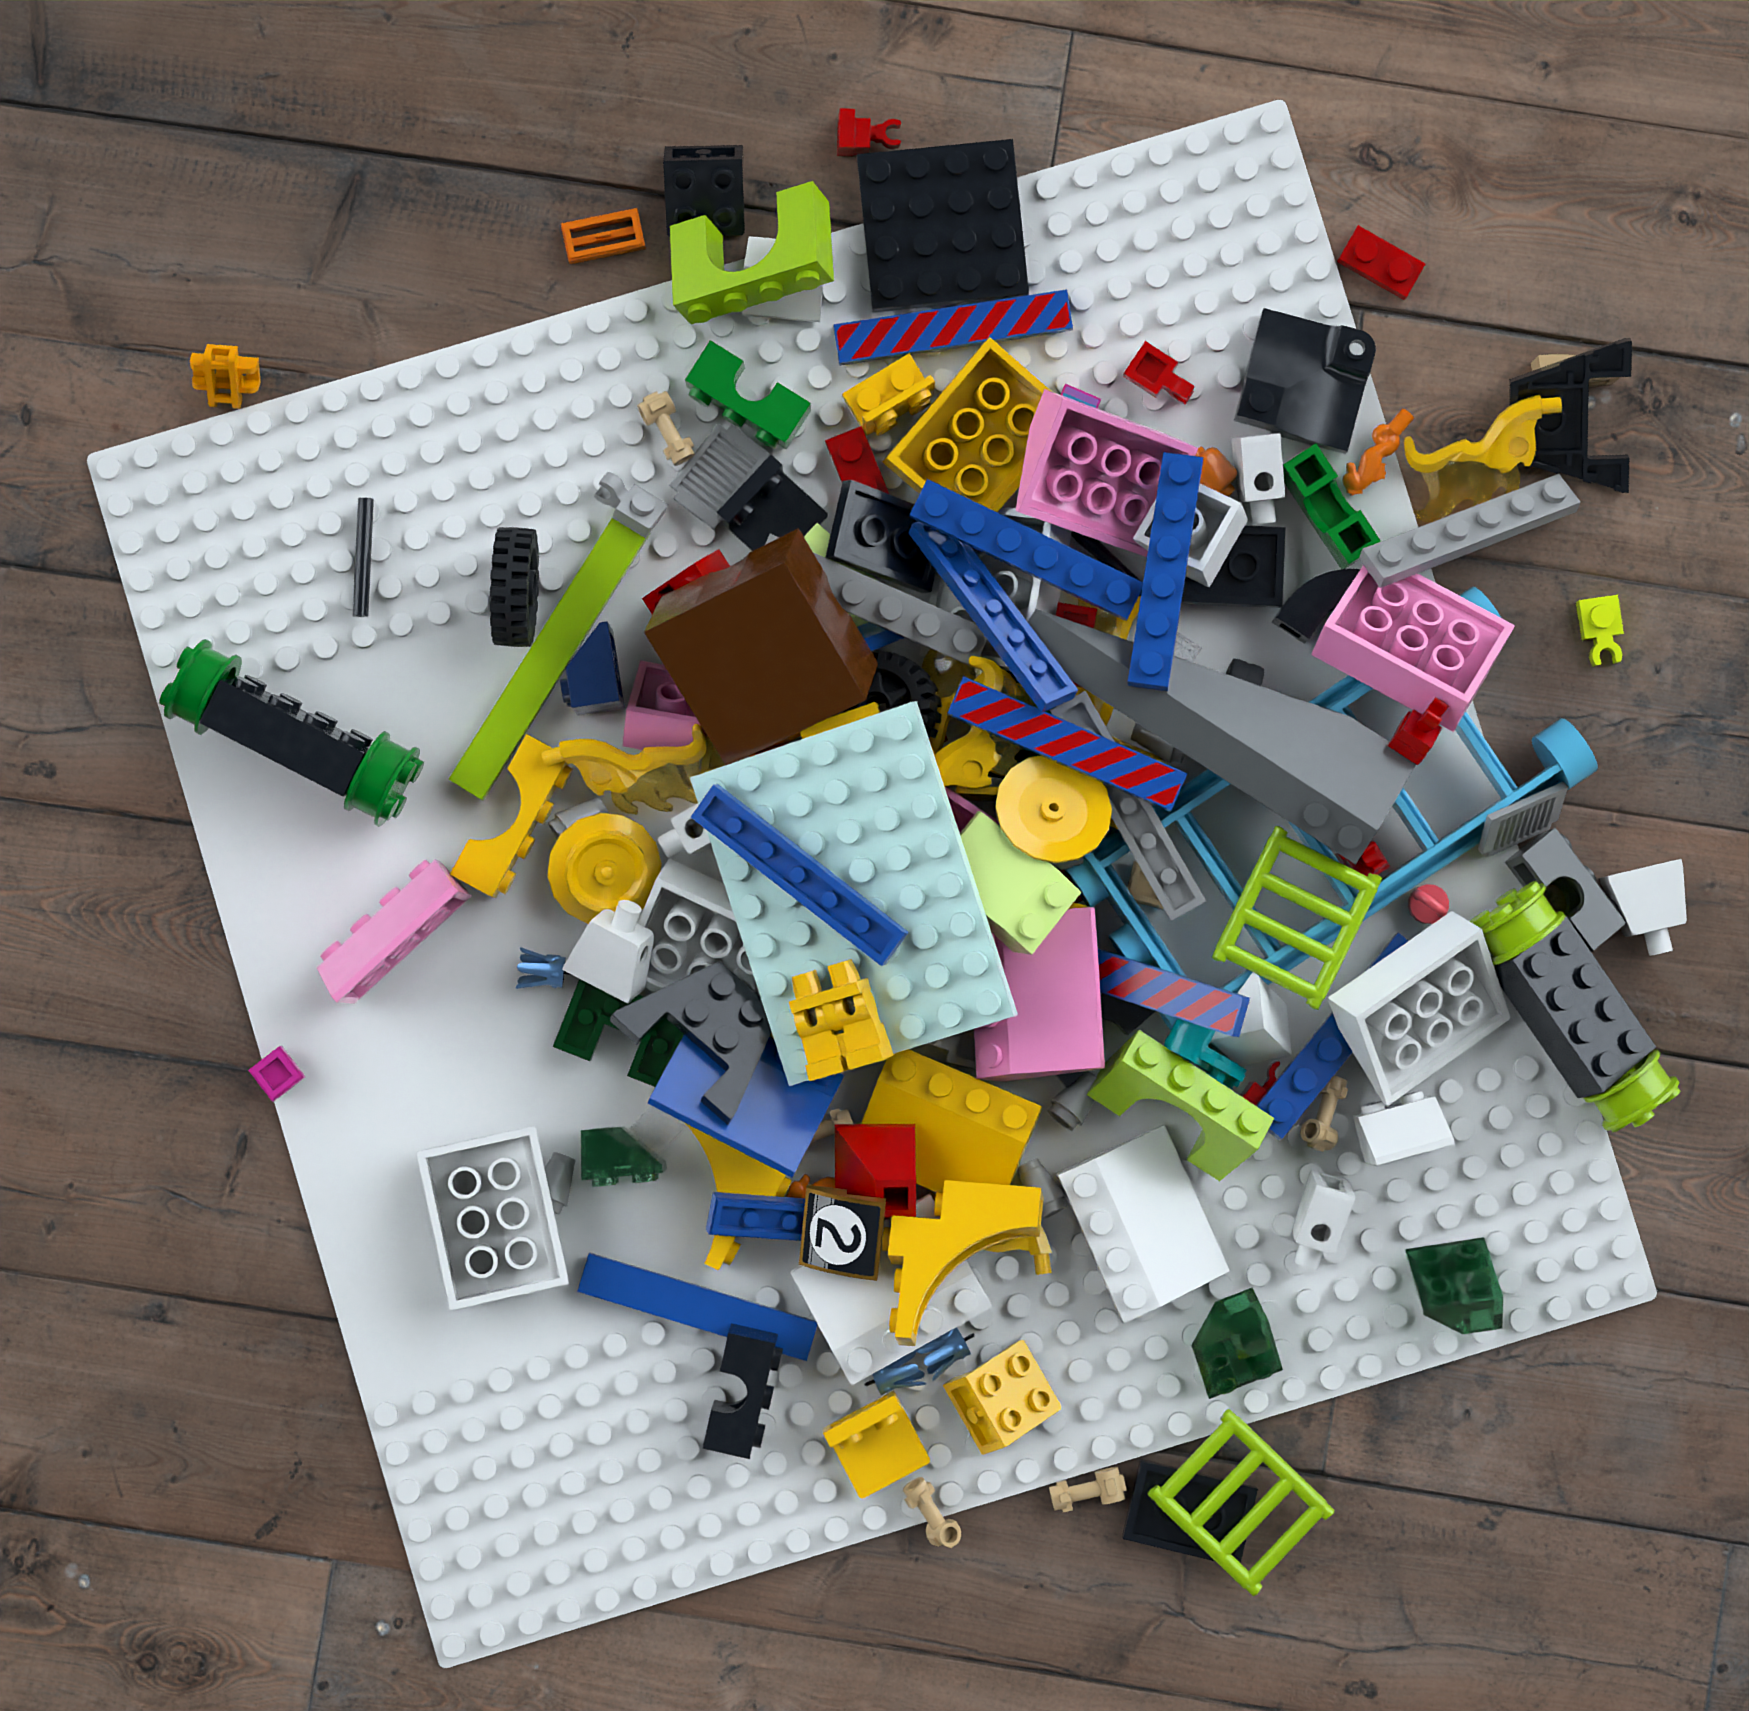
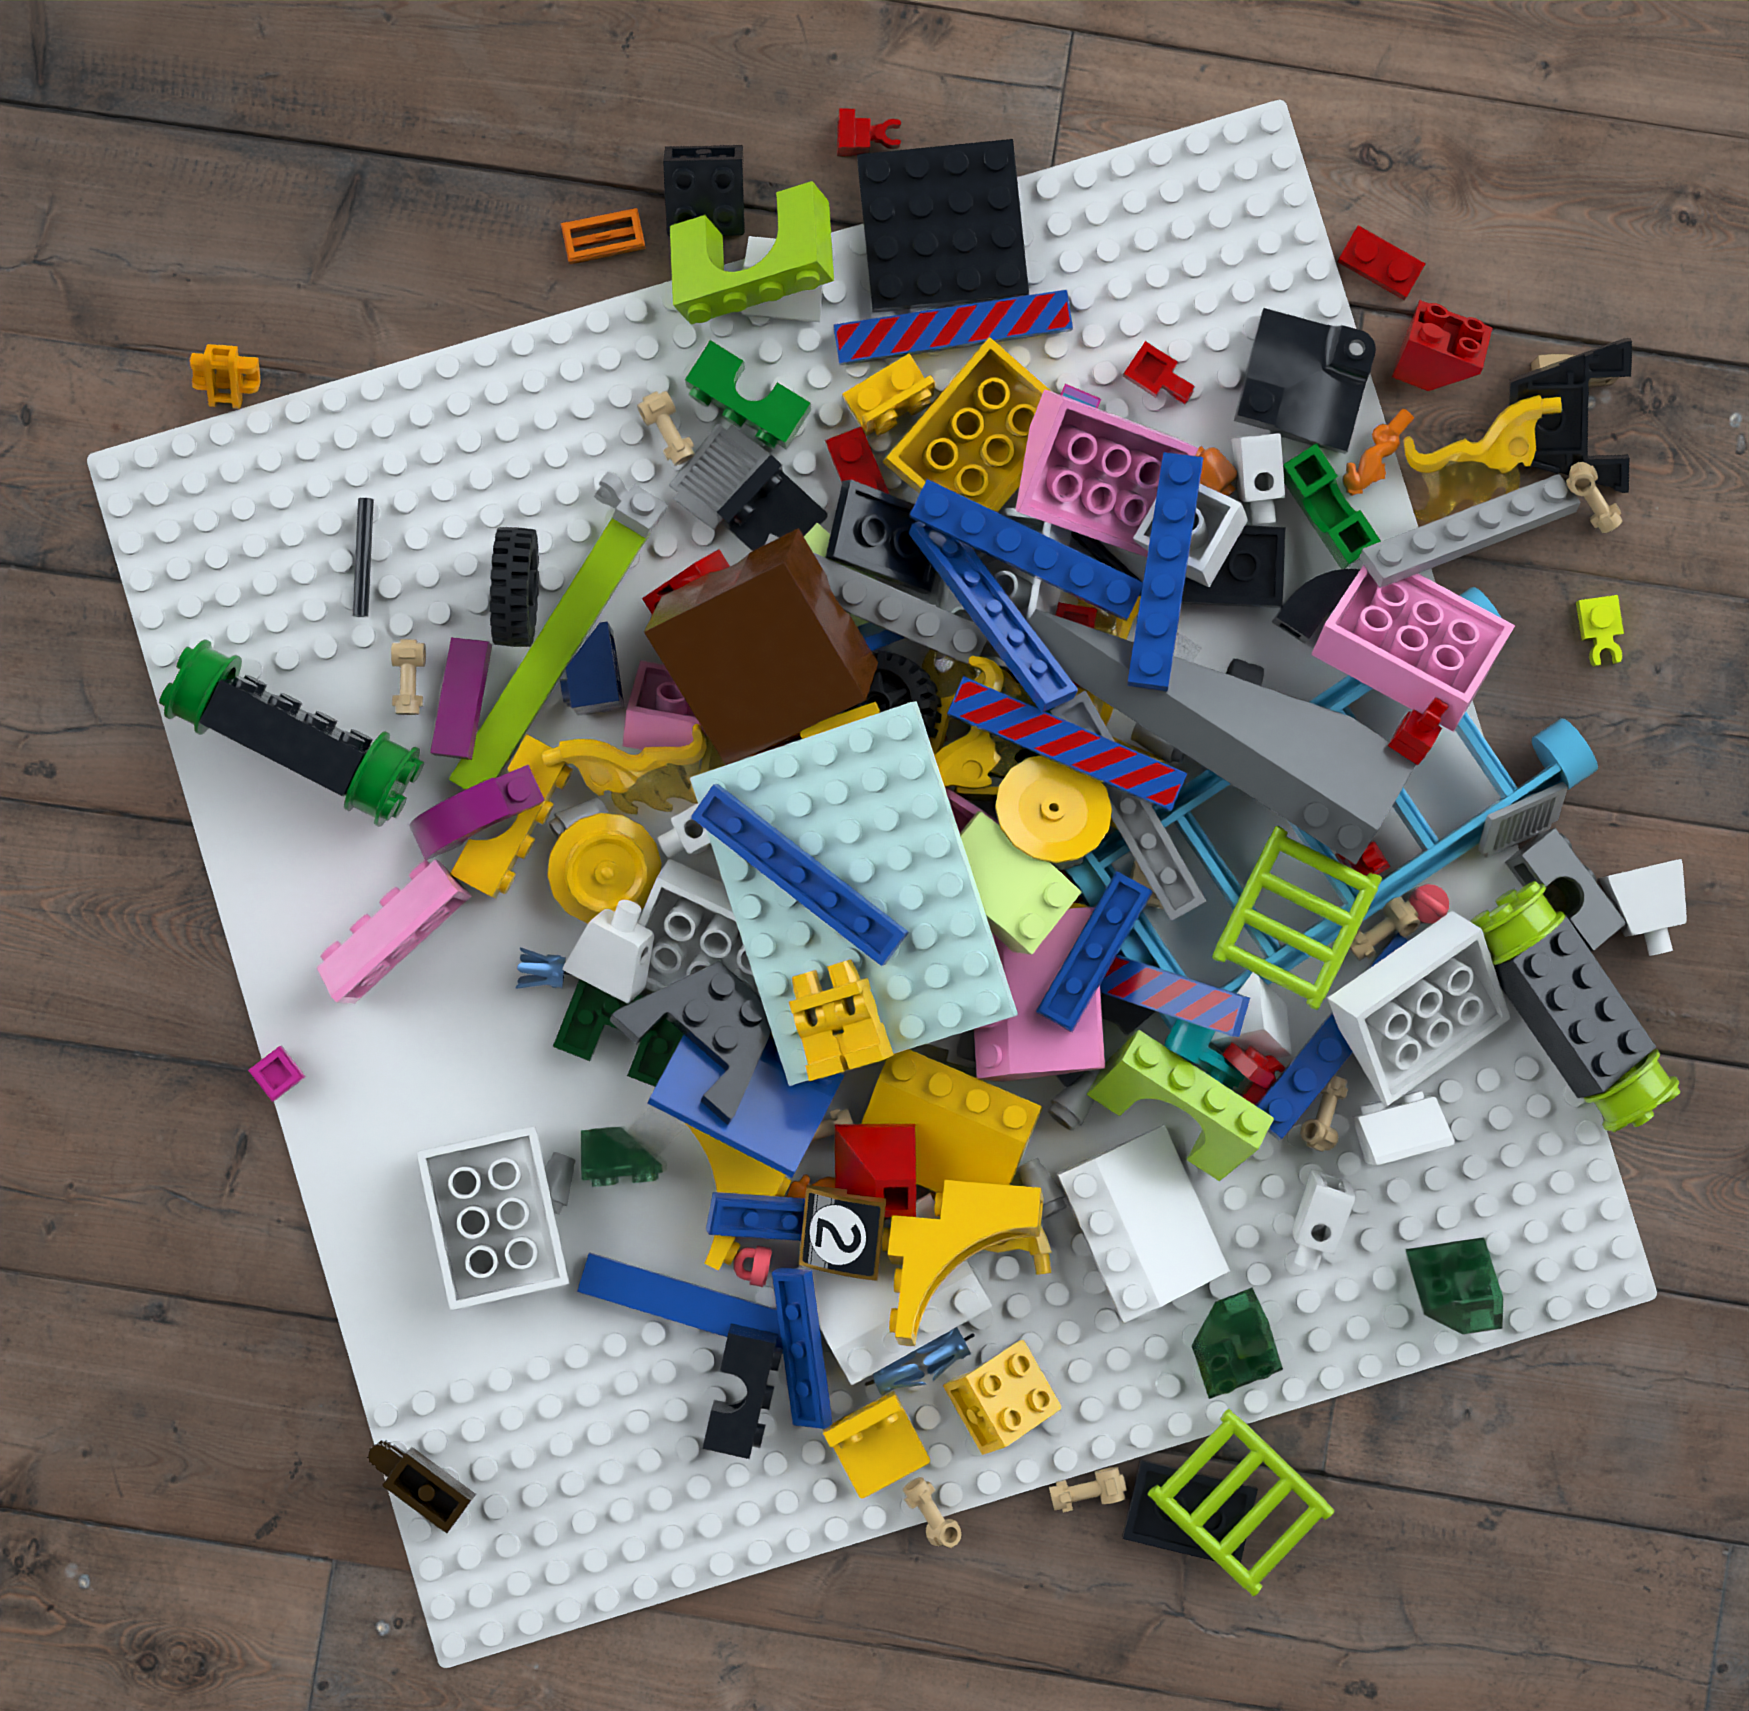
none -> dark brown hinge [367,1440,476,1534]
none -> tan bar [391,639,426,715]
none -> magenta arch [409,765,545,860]
none -> magenta tile [430,637,492,760]
none -> coral tile [733,1245,772,1287]
none -> blue tile [772,1268,833,1429]
none -> blue tile [1036,871,1153,1033]
none -> red plate [1222,1043,1285,1089]
none -> tan bar [1350,897,1420,961]
none -> red slope [1392,300,1492,391]
none -> tan bar [1566,462,1622,533]

